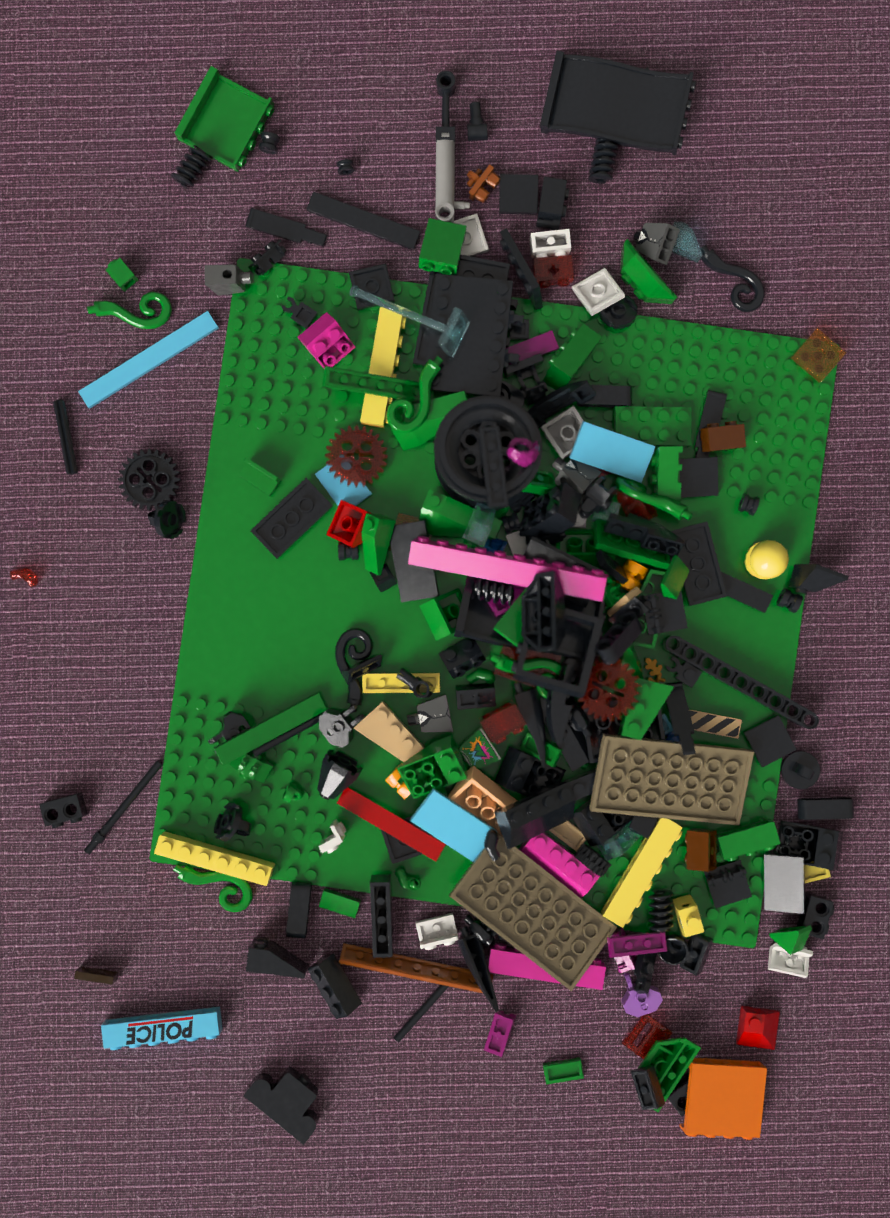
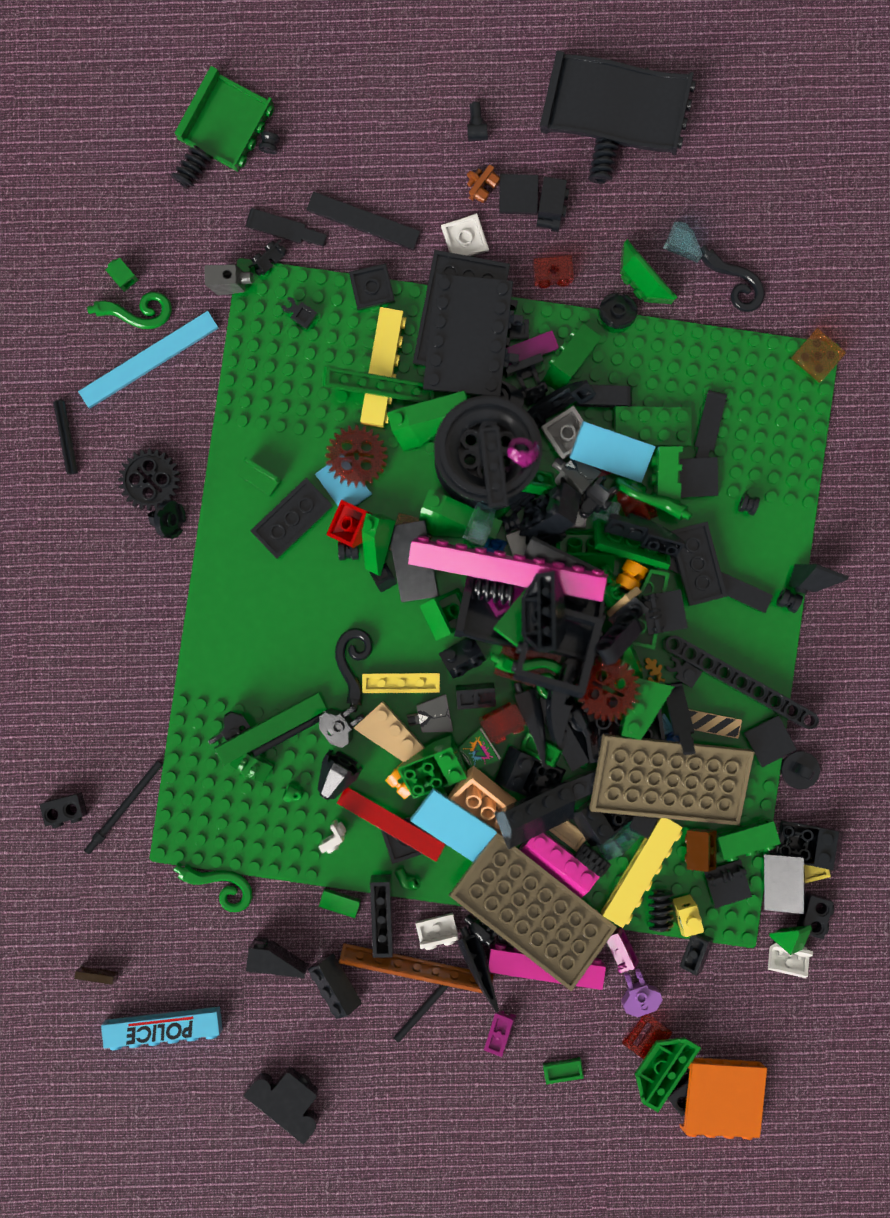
clear red arm [10,568,38,587] -> none
light yellow brick [154,831,275,886] -> none
black tile [214,802,252,841] -> none
black beam [286,881,312,939] -> none
dark pink slope [298,312,355,369] -> none
black bush [336,159,355,175] -> none
black slope [342,654,382,682] -> none
clear light blue tile [349,285,470,357] -> none
green plant [387,356,443,433] -> none
black pin [396,668,434,698] -> none
green panel [419,218,467,276] -> none
light grey piece [435,71,470,223] -> none
green arm [466,668,496,684] -> none
black arm [484,830,501,861] -> none
black wing [499,228,543,310] -> none
white brick [529,229,571,260] -> none
white tile [572,268,625,316] -> none
black tile [595,550,628,584] -> none
magenta tile [607,932,667,958] -> none
black slope [631,1065,665,1110] -> none
dark grey torso [634,223,680,265] -> none
black hinge [634,953,657,994] -> none
black piece [658,934,689,965] -> none
green slope [661,555,689,599] -> none
reddish brown brick [700,421,746,452] -> none
red slope [736,1006,780,1050] -> none
light yellow tile [744,540,789,580] -> none
black beam [797,797,854,820] -> none

